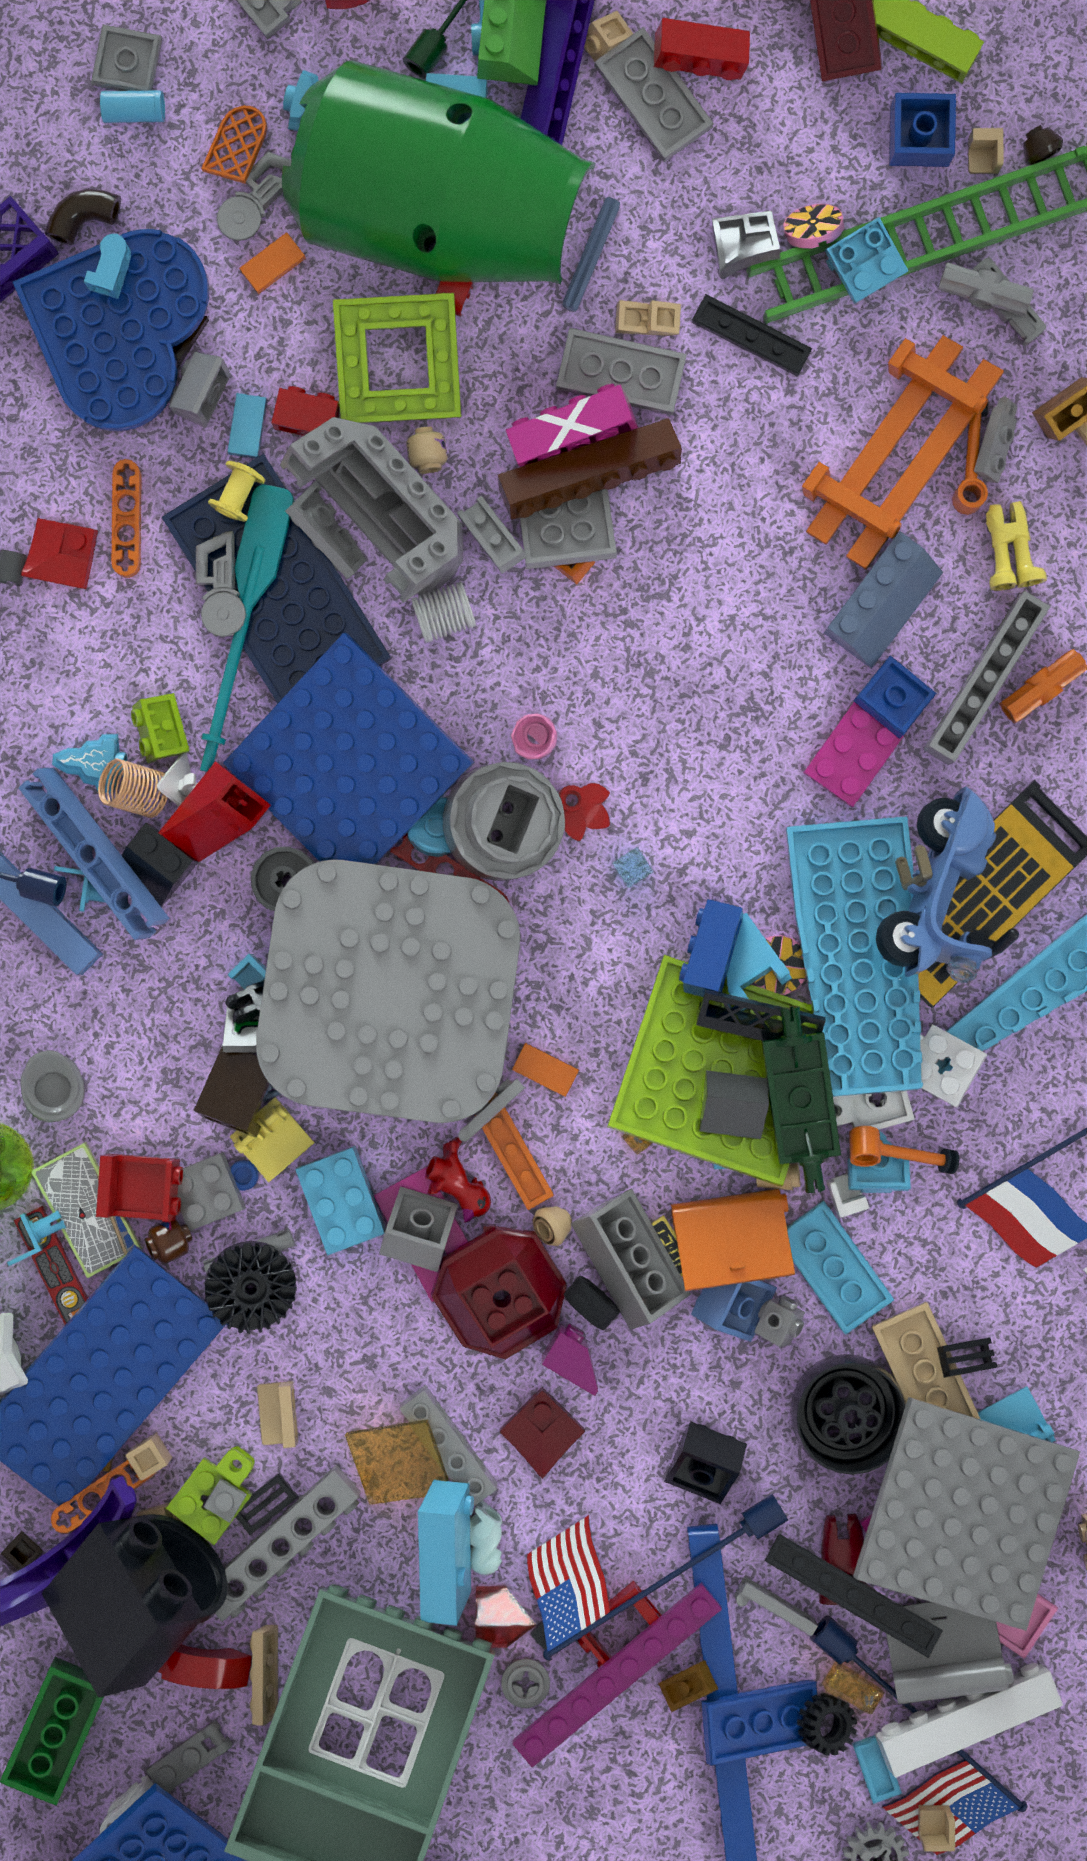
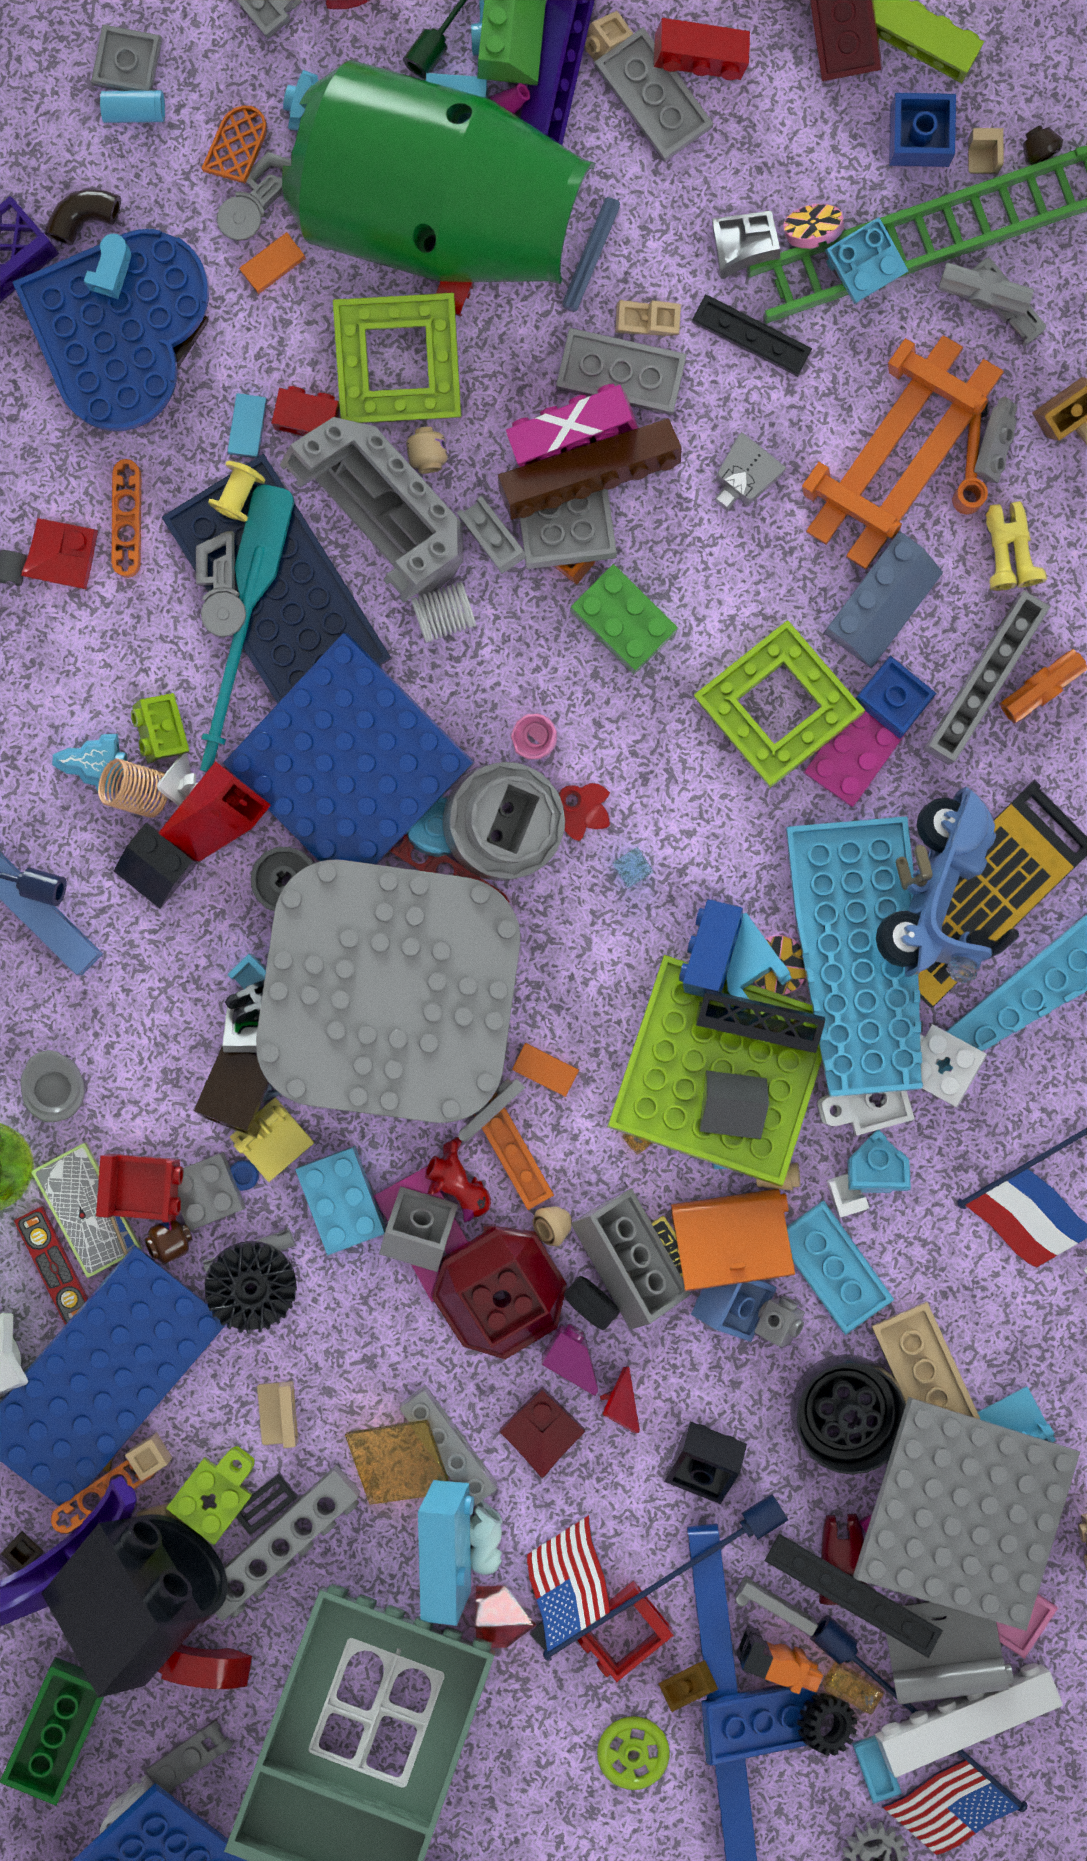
medium azure bracket [7,1210,66,1266] -> none
medium blue piece [19,768,170,940] -> none
medium azure bracket [54,866,106,912] -> none
light grey slope [169,352,231,428] -> none
light grey plate [204,1478,247,1523] -> none
tan plate [250,1625,278,1726] -> none
light grey wing [285,480,366,579] -> none
light grey gear [501,1657,550,1708] -> none
magenta plate [512,1582,722,1768] -> none
dark green plate [761,1006,841,1193] -> none
orange piece [849,1126,959,1174] -> none
tan panel [918,1805,955,1851] -> none
black tile [937,1337,998,1378] -> none
none -> dark pink cone [489,83,530,115]
none -> bright green brick [570,564,678,675]
none -> lime plate [597,1716,670,1790]
none -> red piece [600,1367,640,1433]
none -> lime plate [694,620,865,788]
none -> light grey torso [714,432,786,510]
none -> orange hips [736,1625,823,1694]

